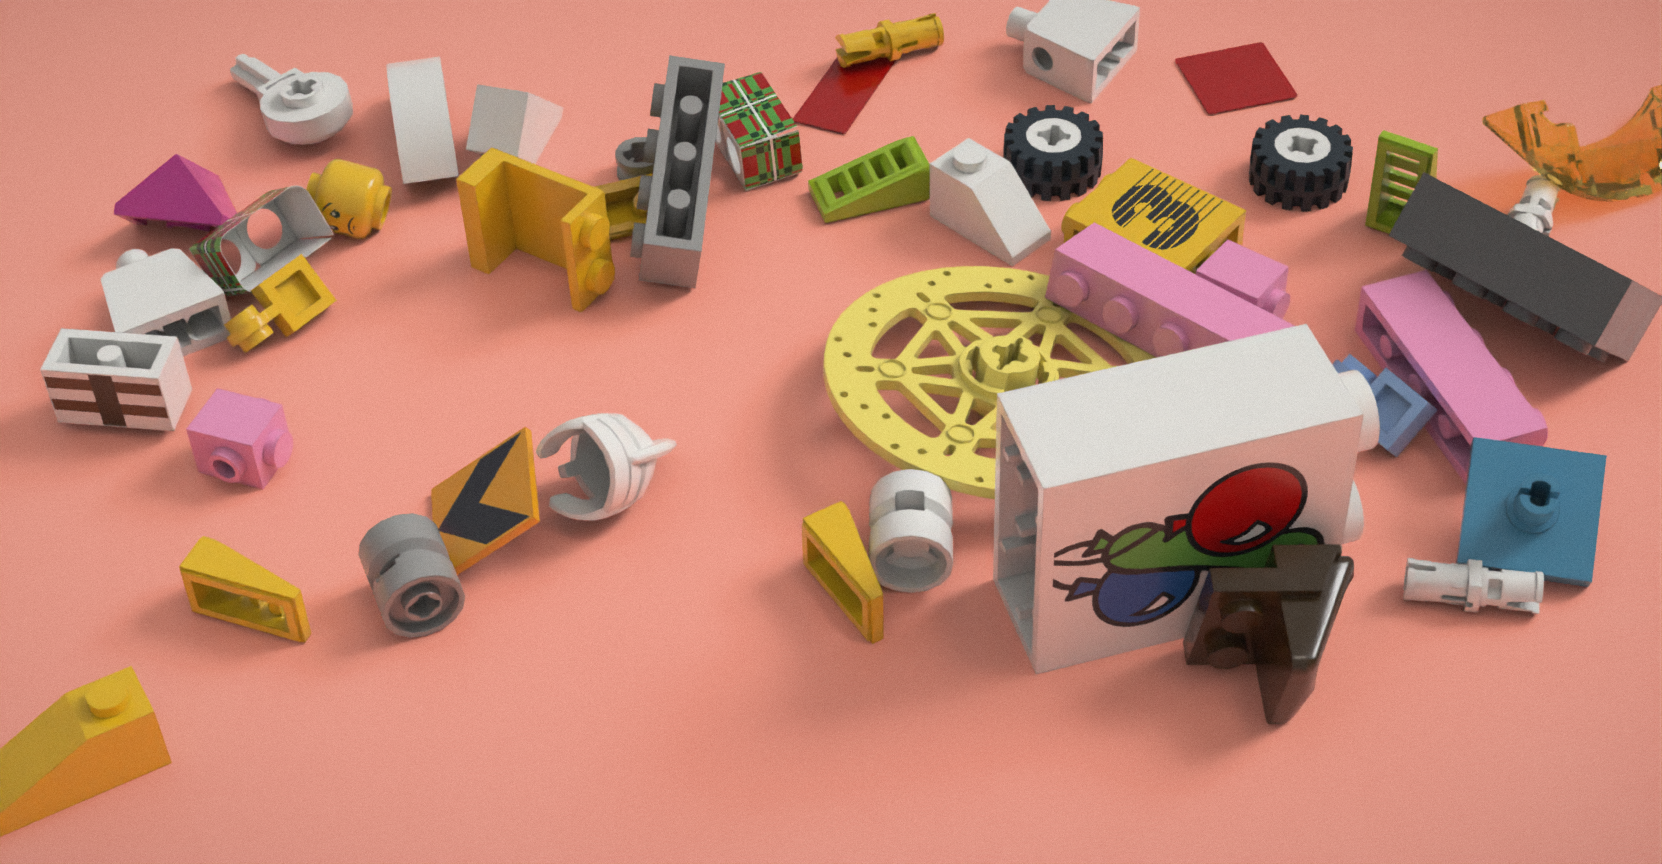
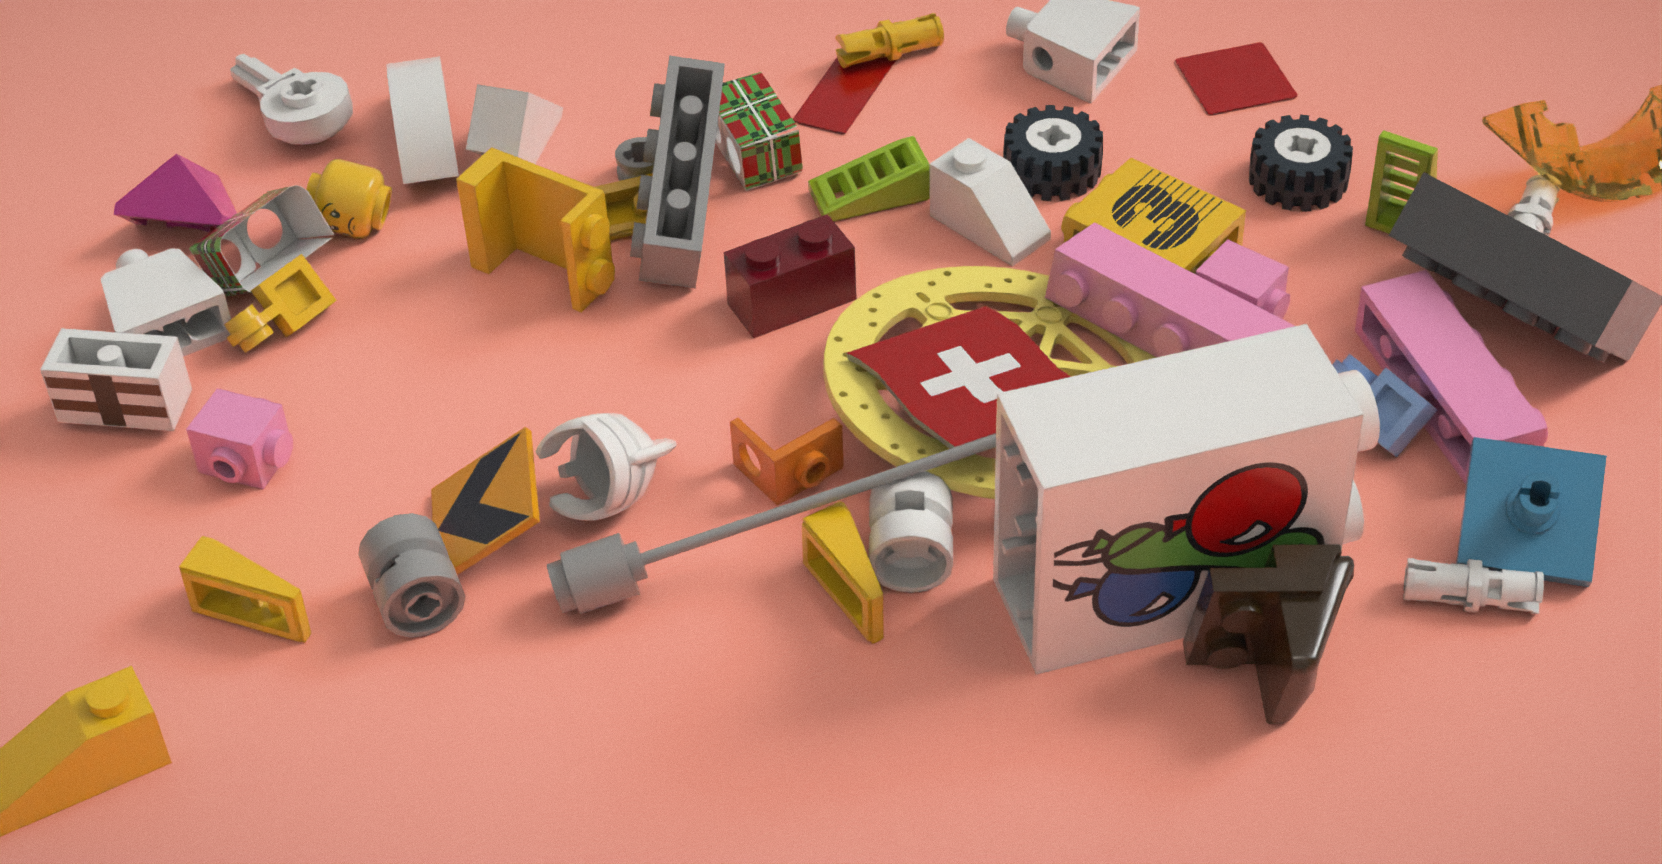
none -> flag [547,306,1071,614]
none -> dark red brick [723,214,857,339]
none -> orange bracket [730,417,844,506]

